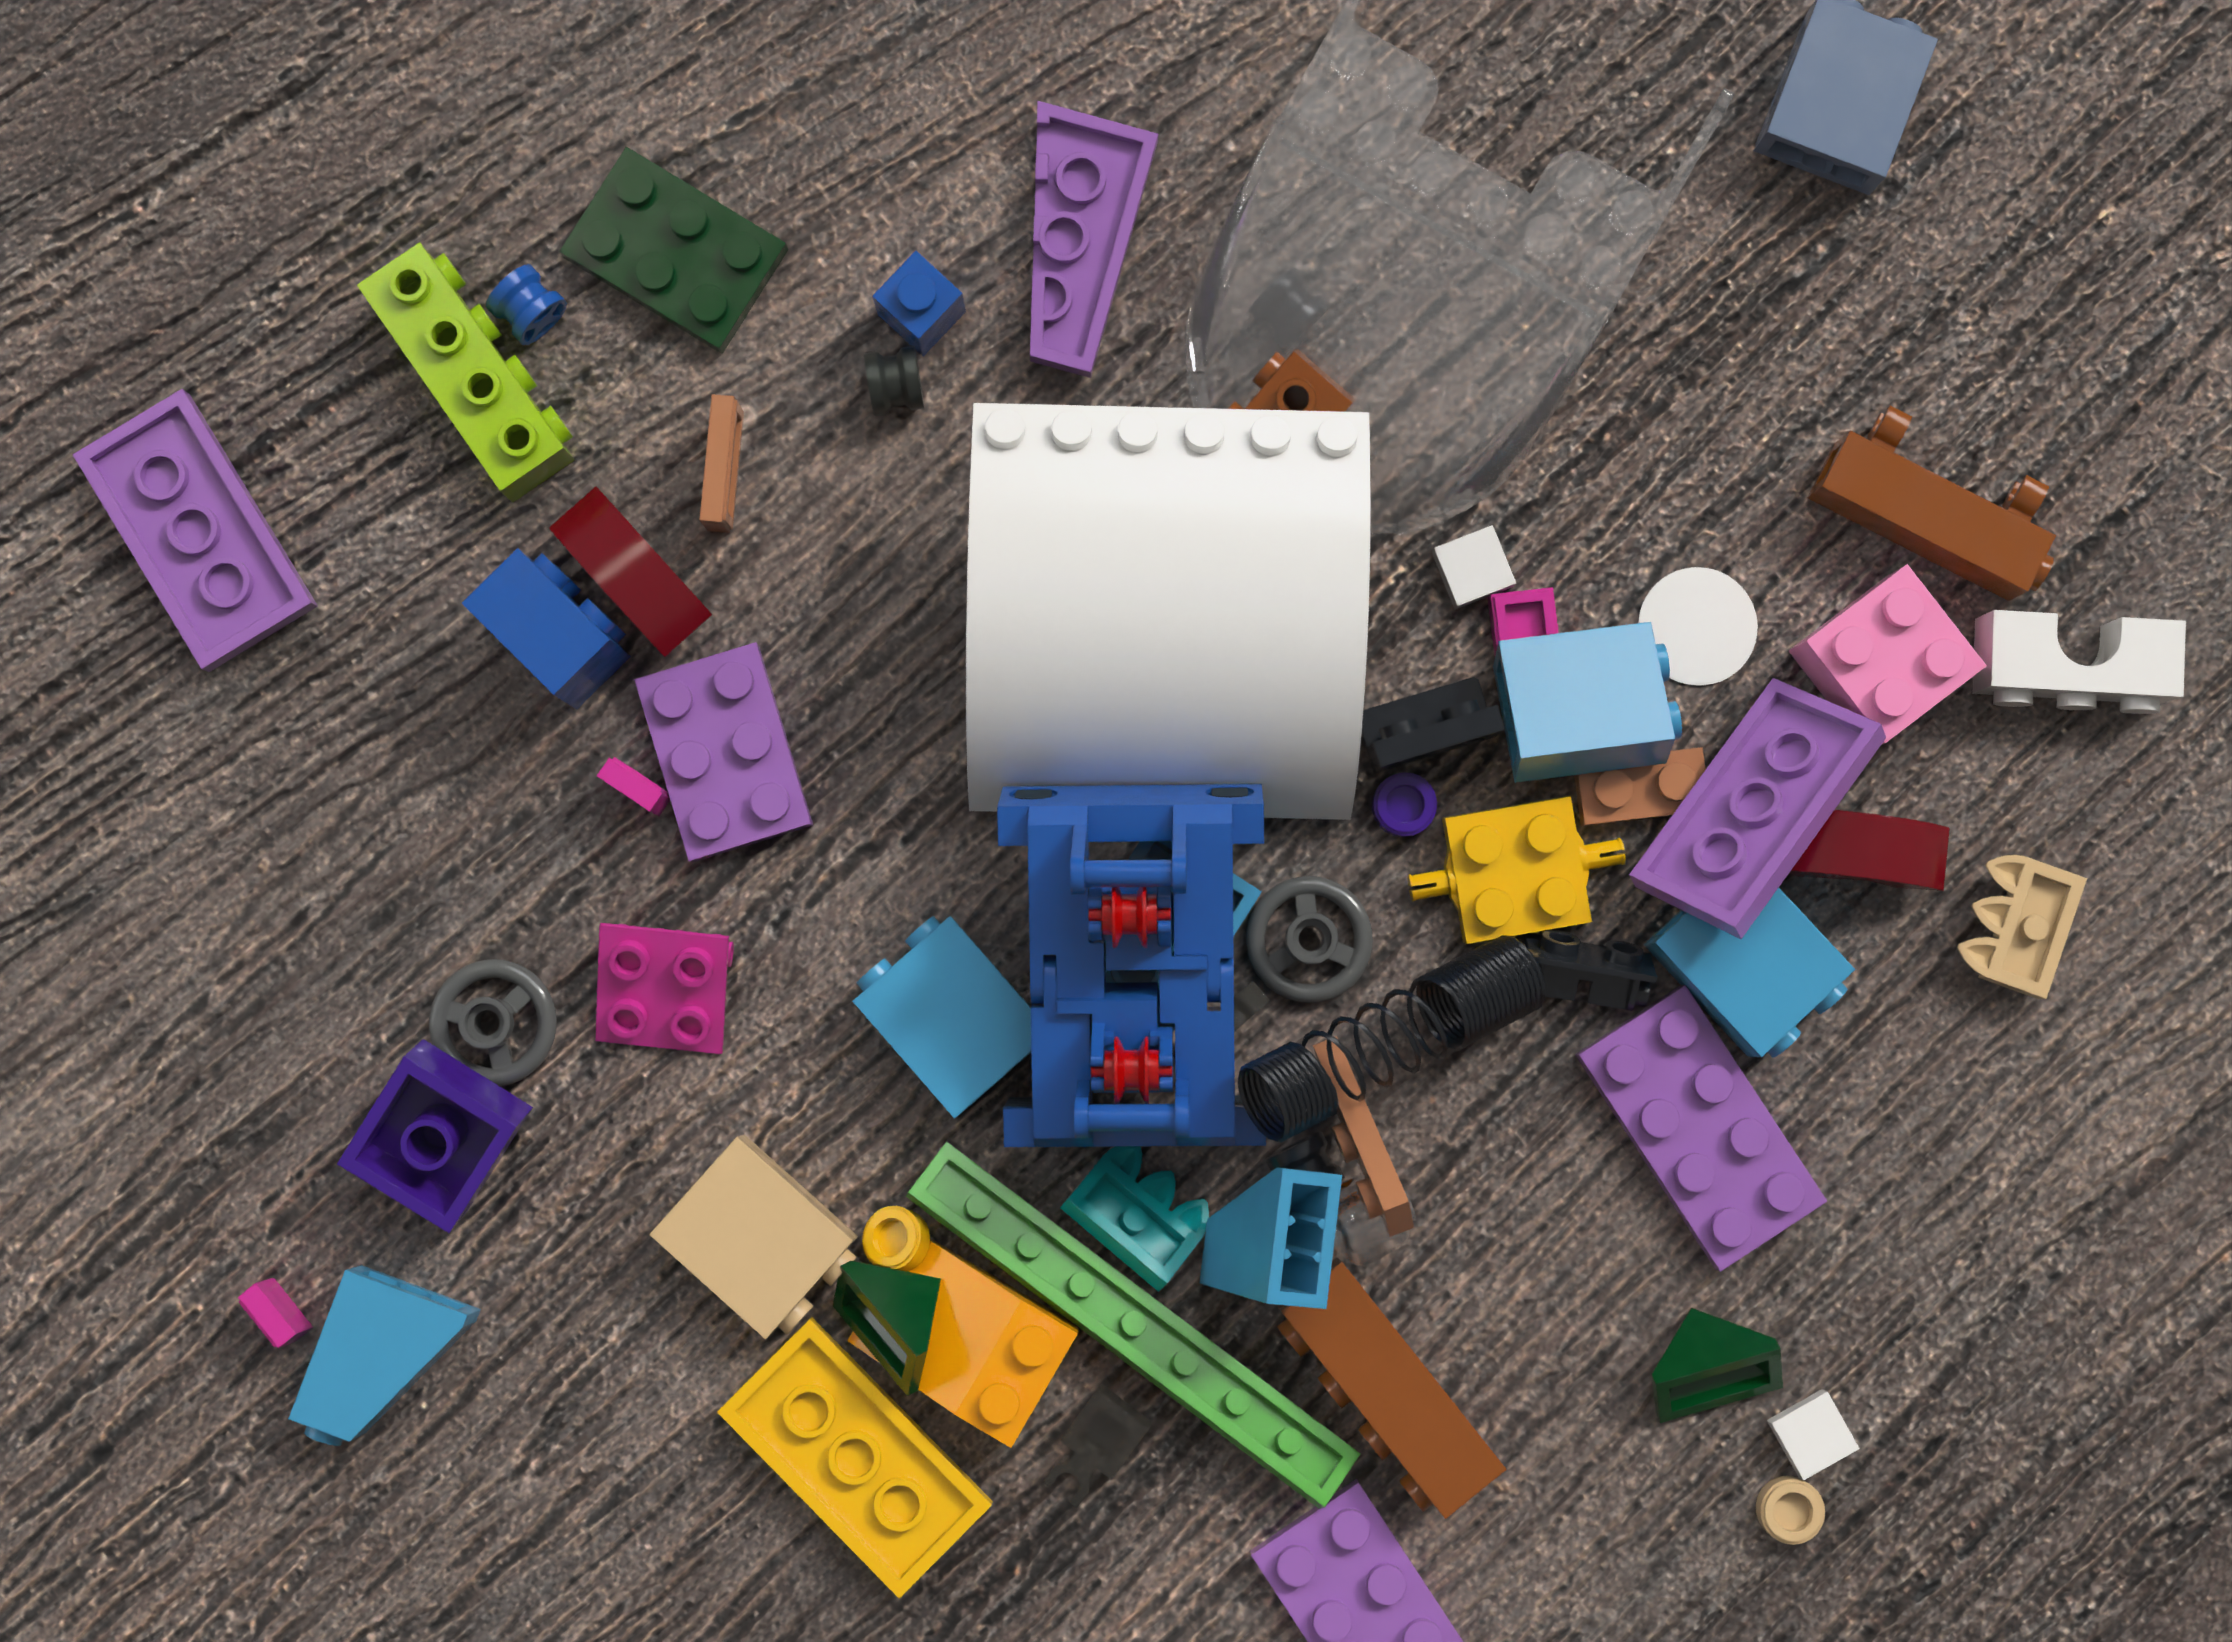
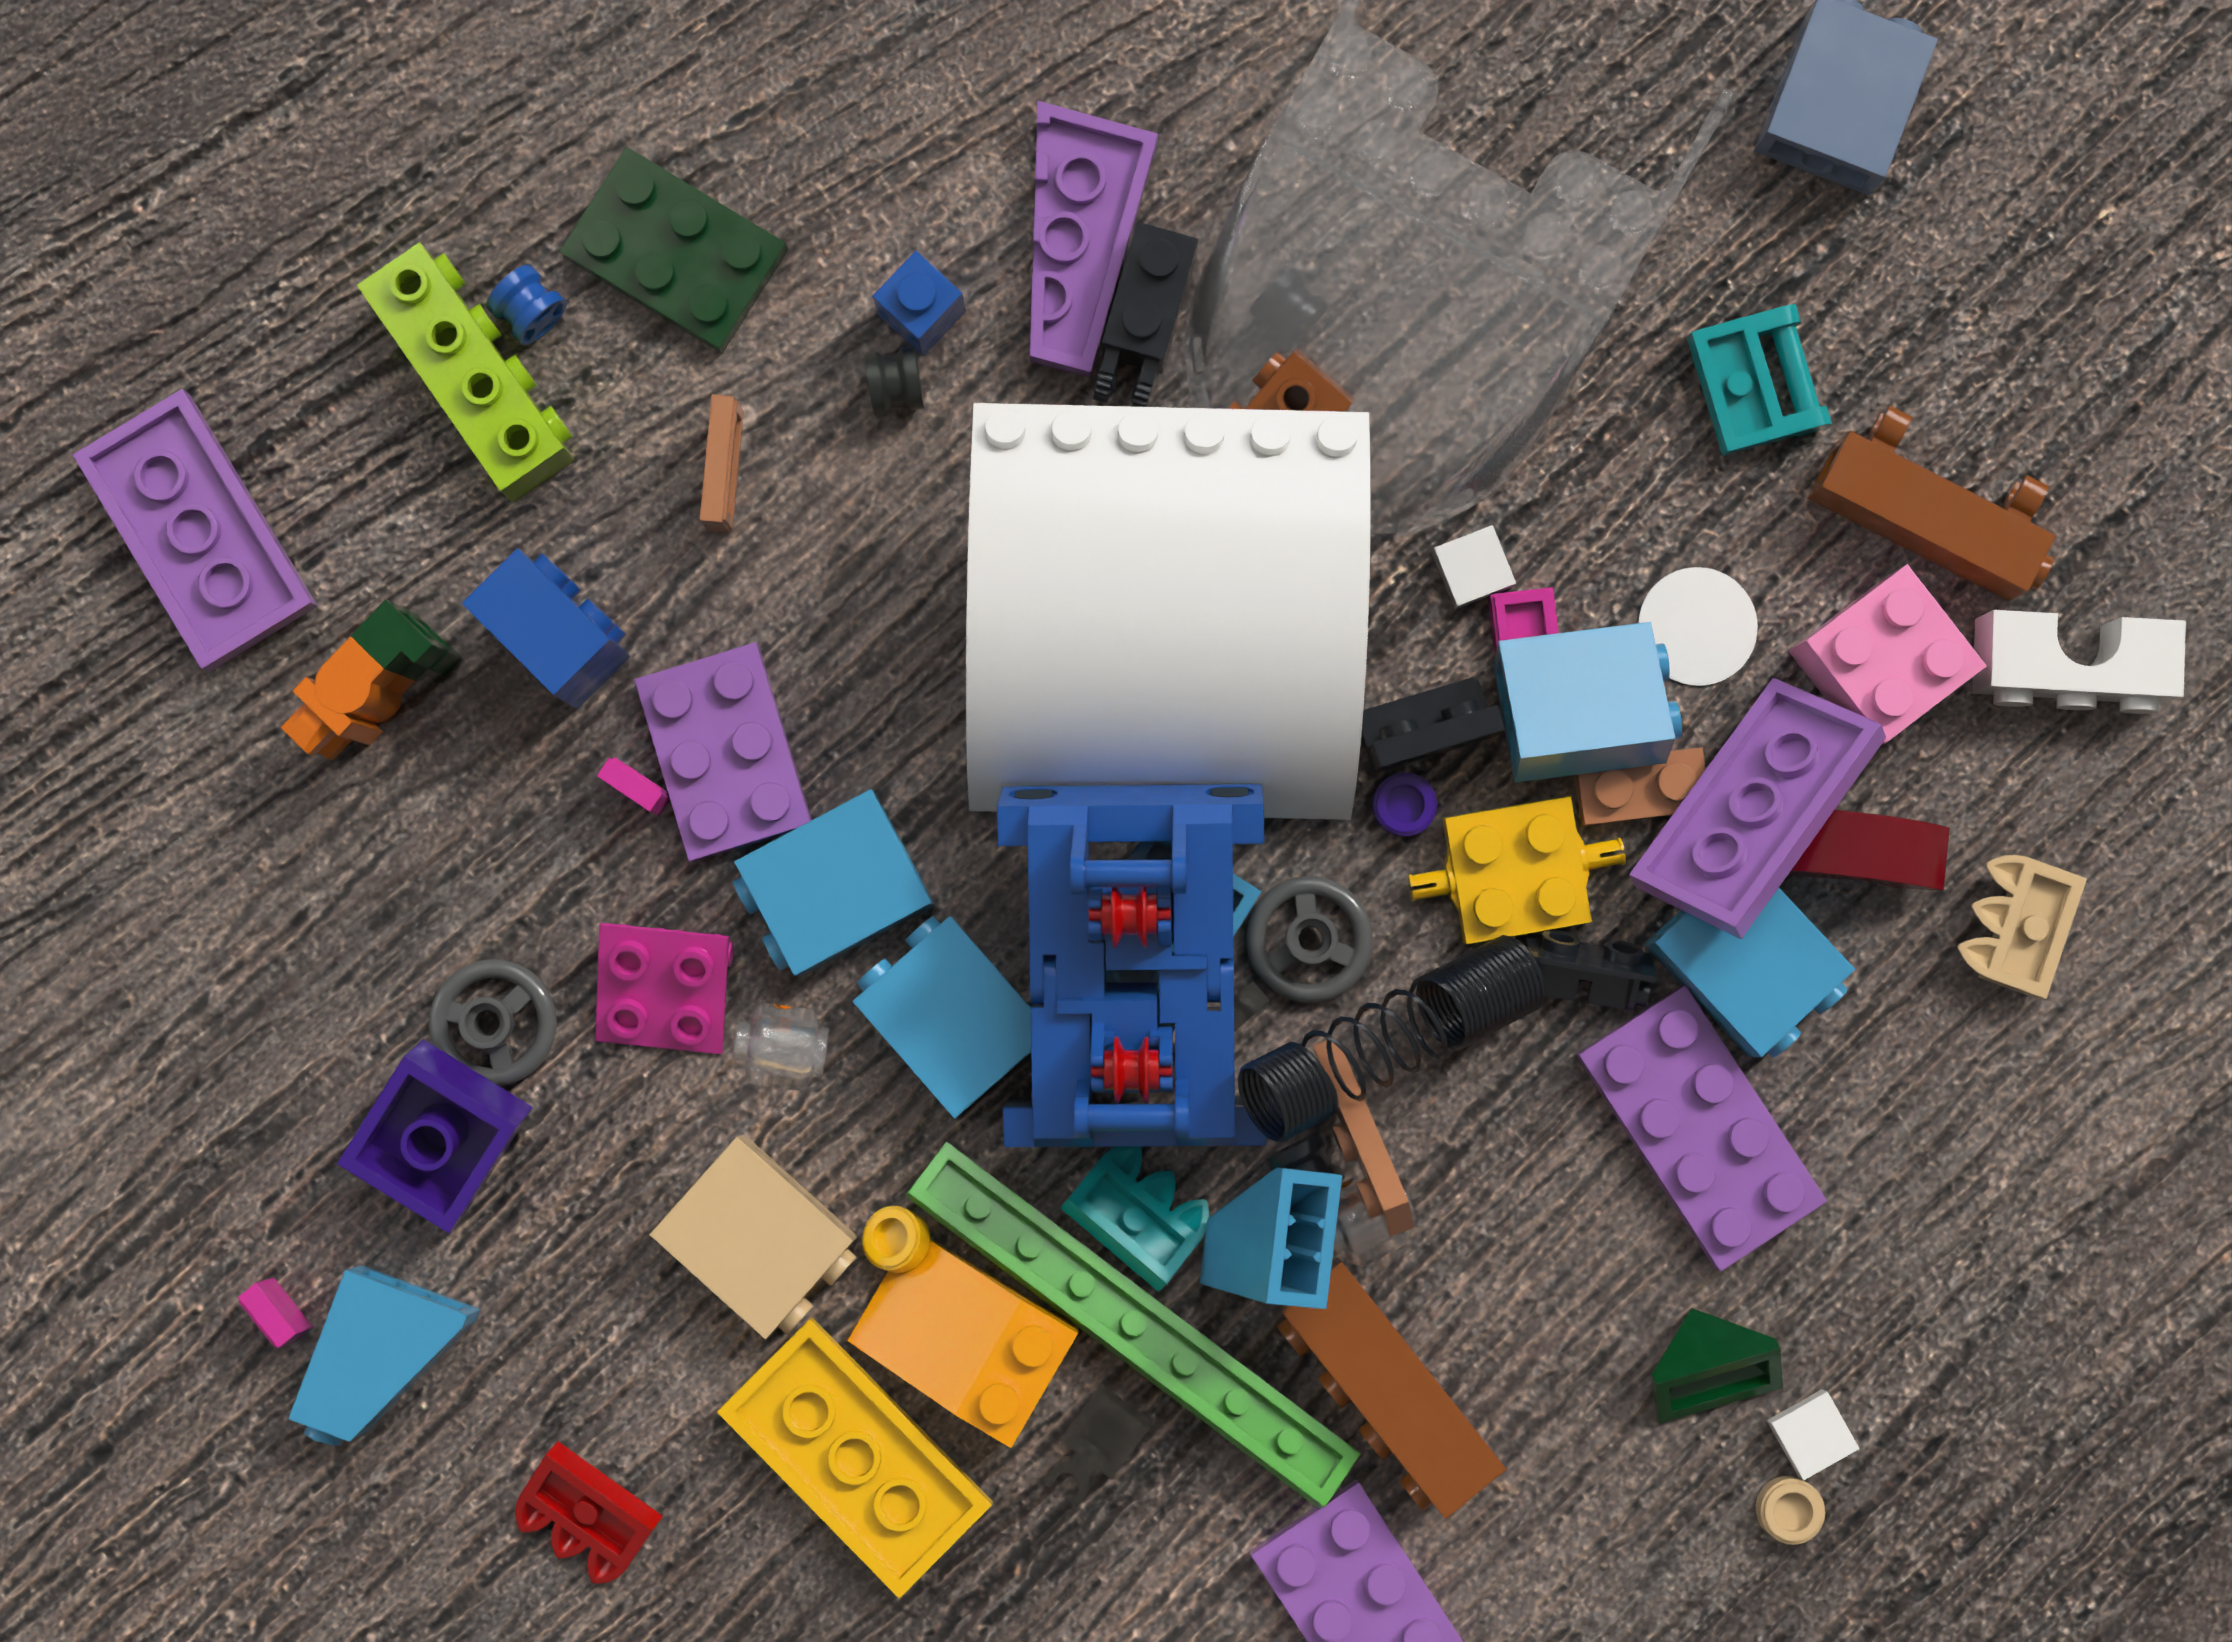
dark red brick [549,486,712,657] -> none
dark green slope [833,1261,941,1396] -> none
none -> orange hips [281,599,462,760]
none -> red plate [515,1441,663,1584]
none -> dark azure brick [732,789,935,977]
none -> clear head [732,1003,829,1091]
none -> black hinge [1093,221,1199,407]
none -> teal plate [1687,304,1832,457]

